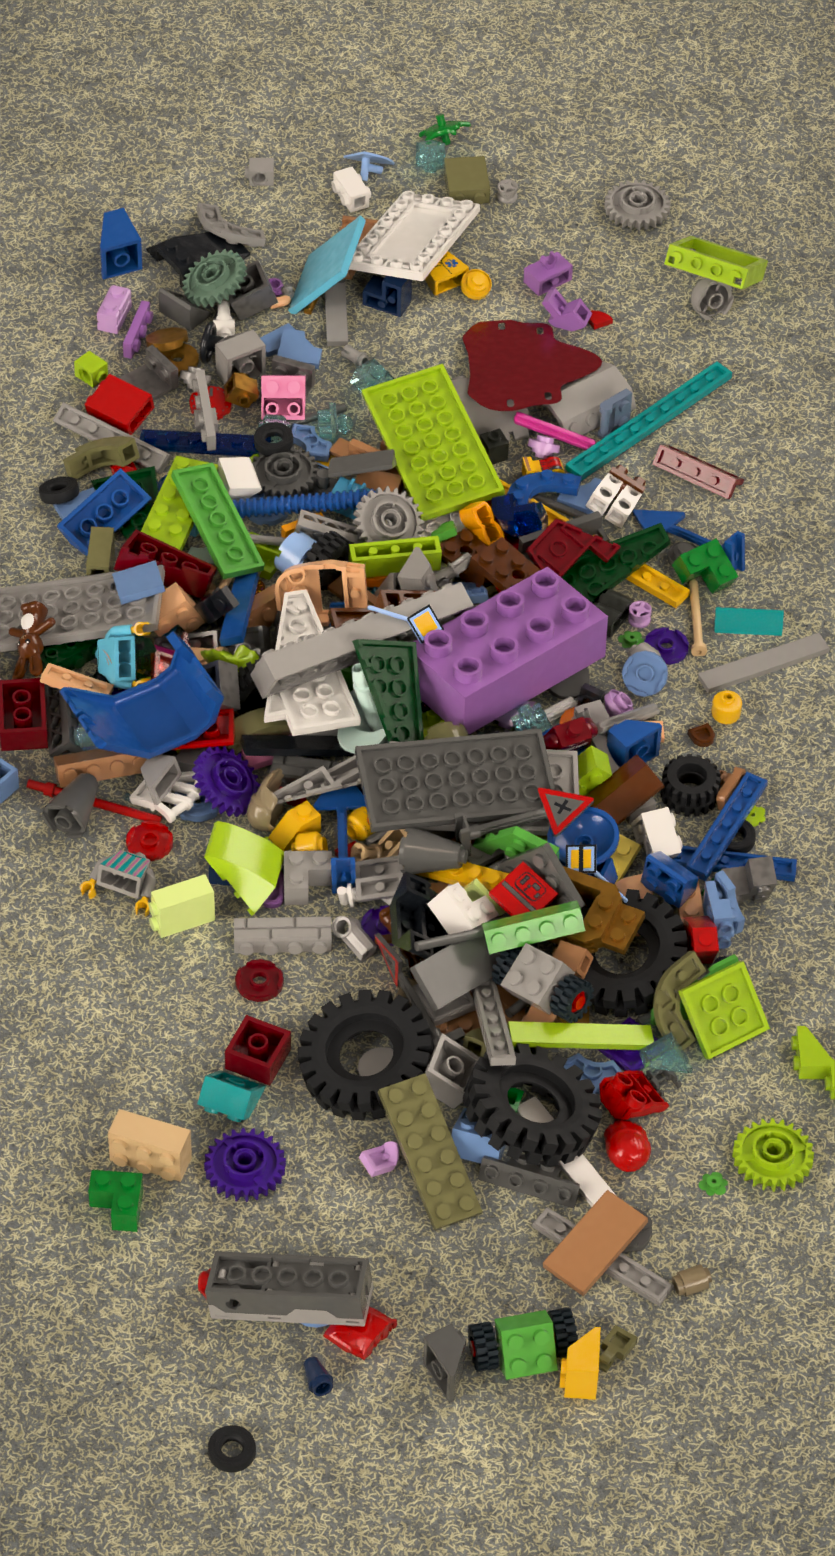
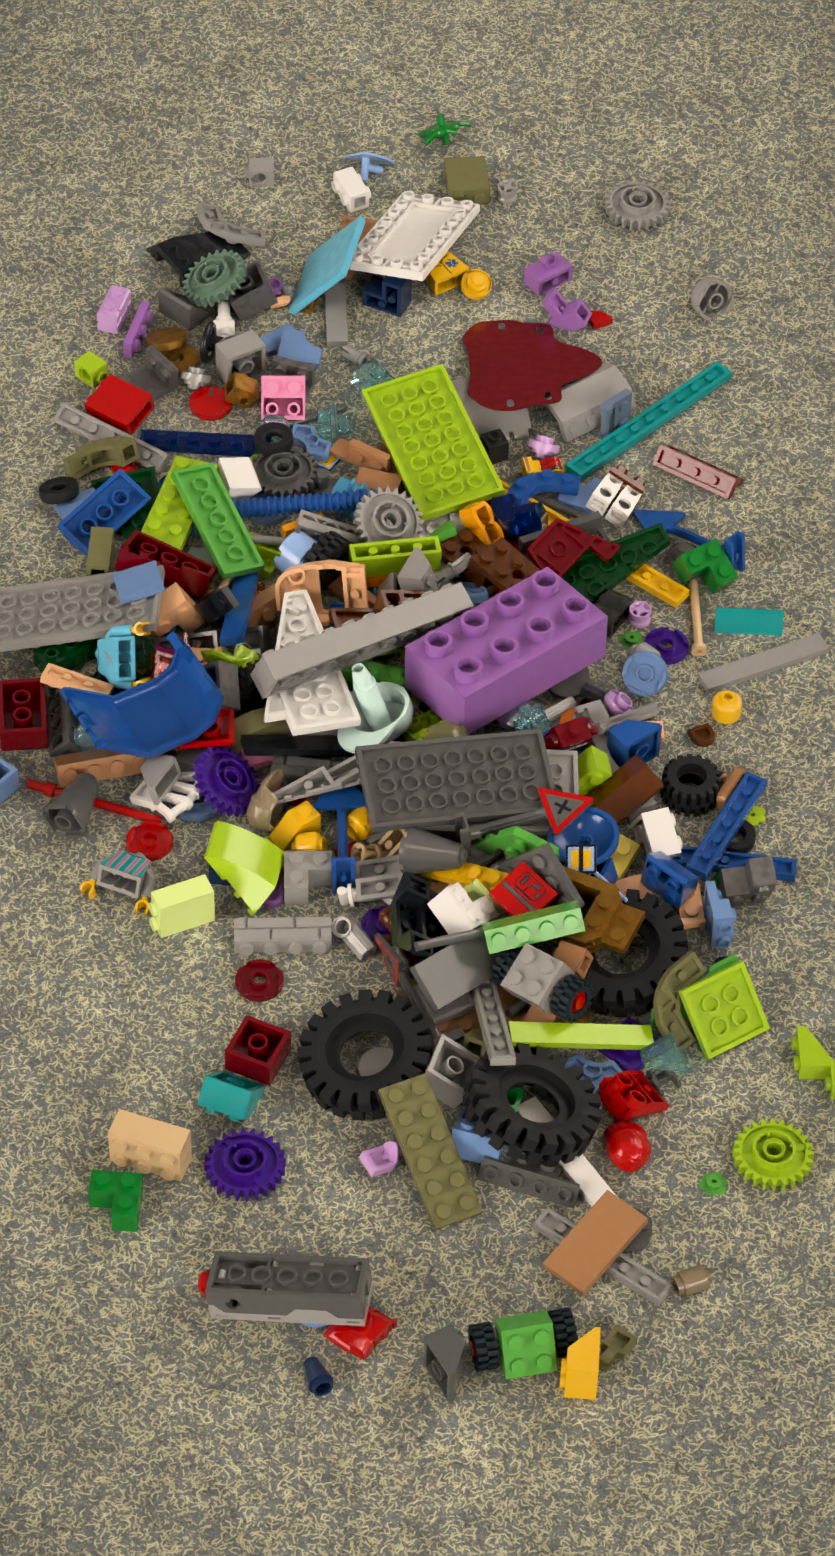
reddish brown animal [9,601,56,679] -> none
blue slope [100,208,143,280] -> none
light grey plate [192,369,218,451] -> none
black tyre [208,1425,256,1472] -> none
dark grey slope [328,449,397,478] -> none
dark green wing [352,639,424,743] -> none
piece [367,604,444,644] -> none
clear light blue brick [415,139,446,173] -> none
dark pink axle [513,412,596,450] -> none
lime window [664,236,768,290] -> none
red slope [683,916,719,964] -> none
medium blue tile [714,870,745,935] -> none

